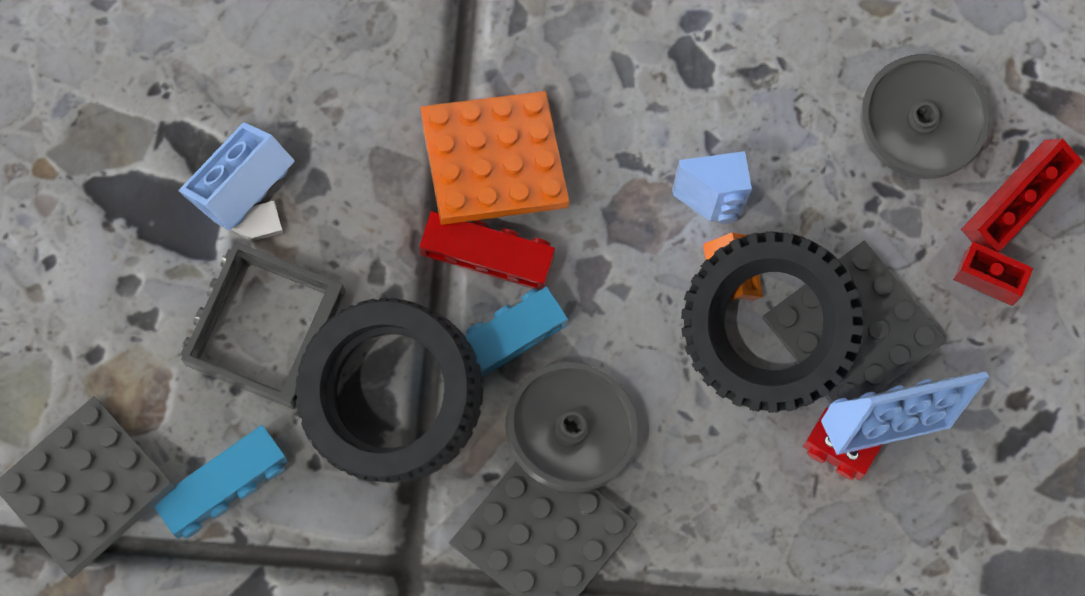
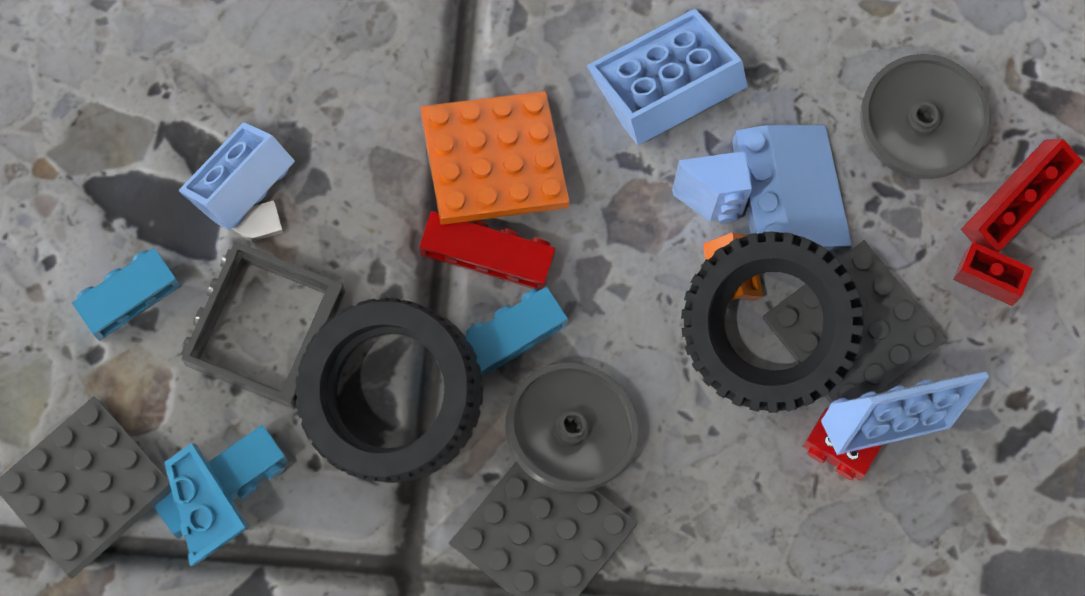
none -> dark azure brick [72,248,181,341]
none -> dark azure wing [164,443,249,566]
none -> light blue slope [587,8,748,145]
none -> light blue slope [732,125,852,251]

